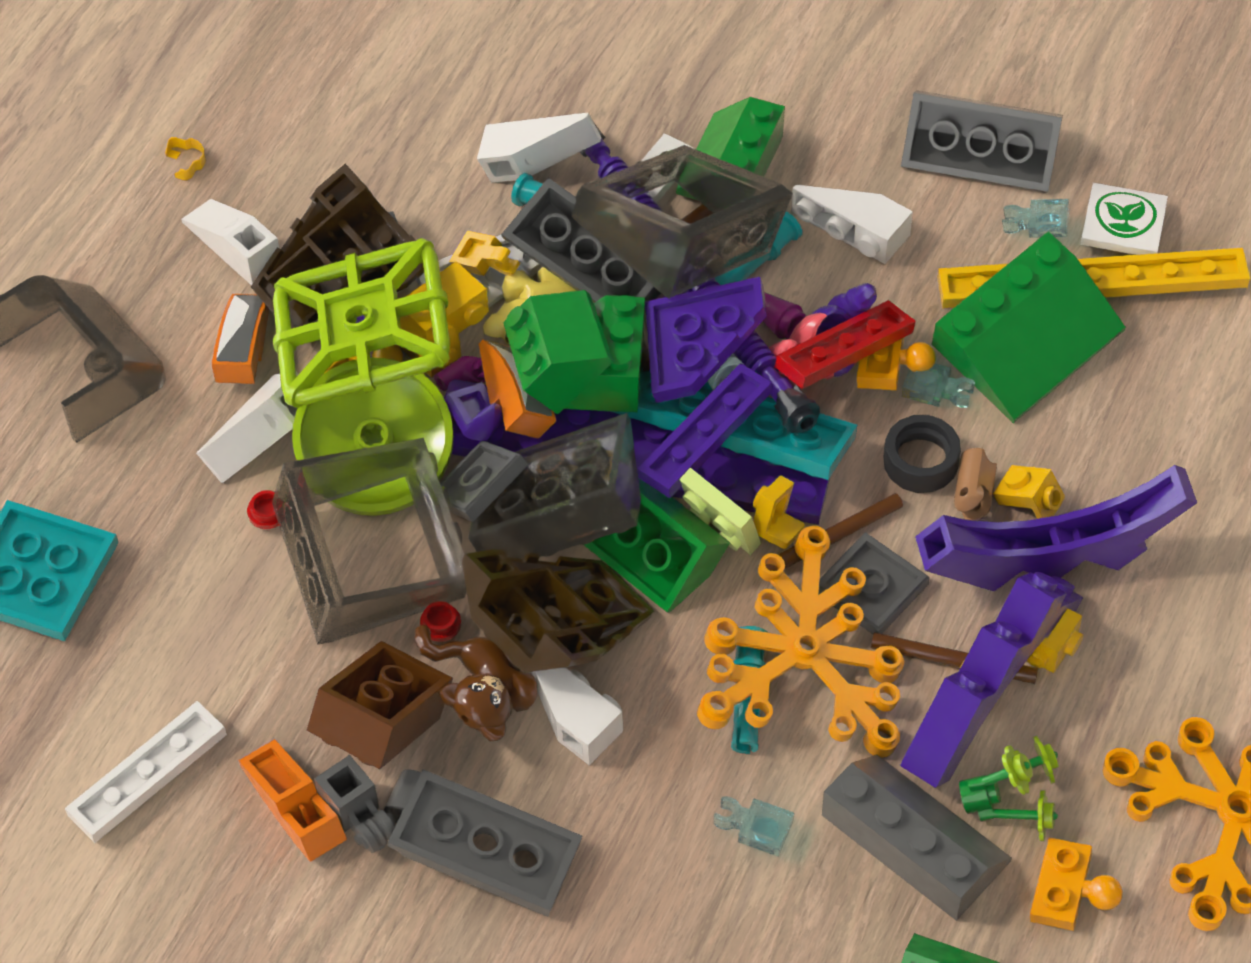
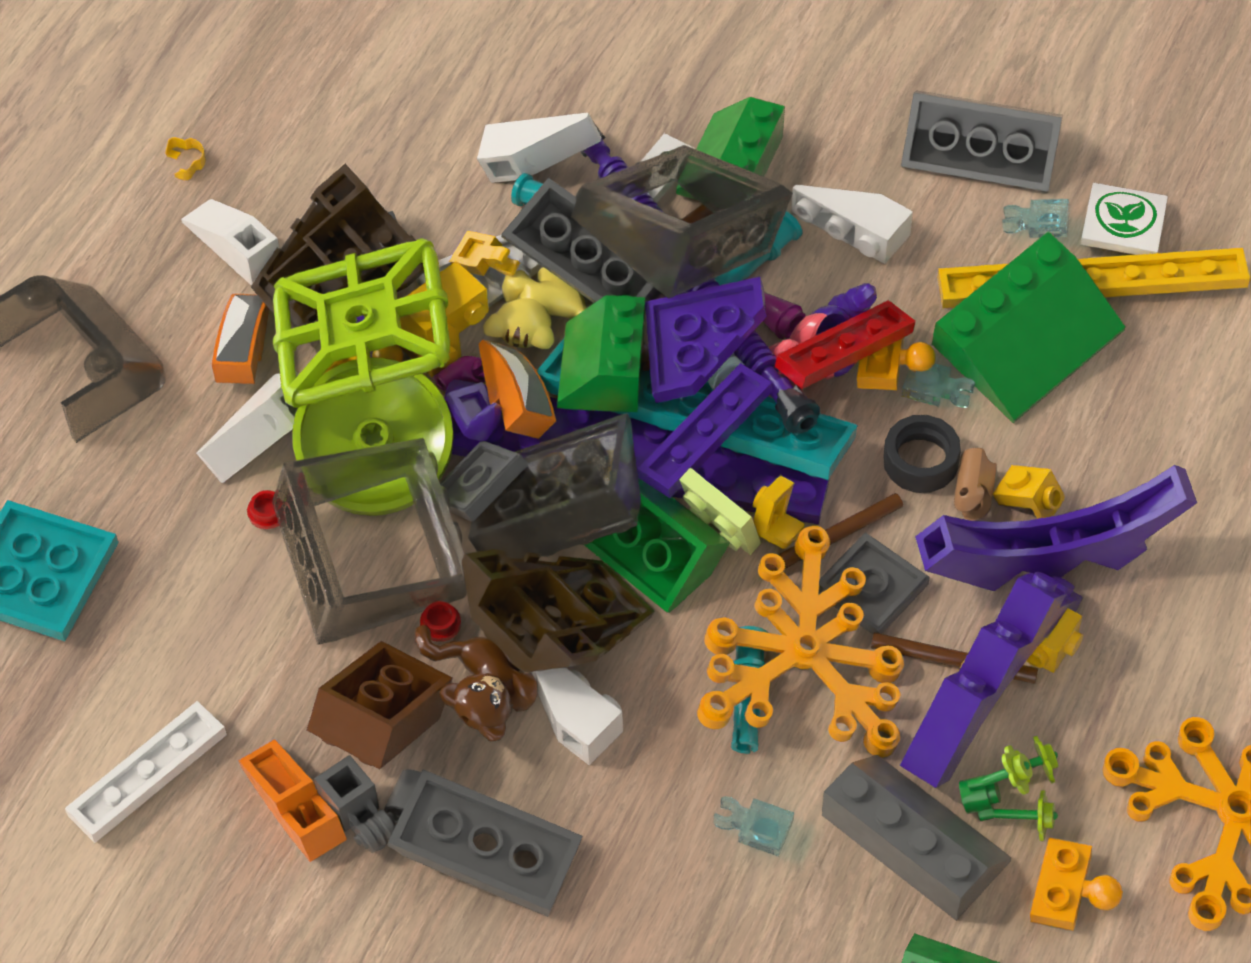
green slope [503,290,614,414] -> none

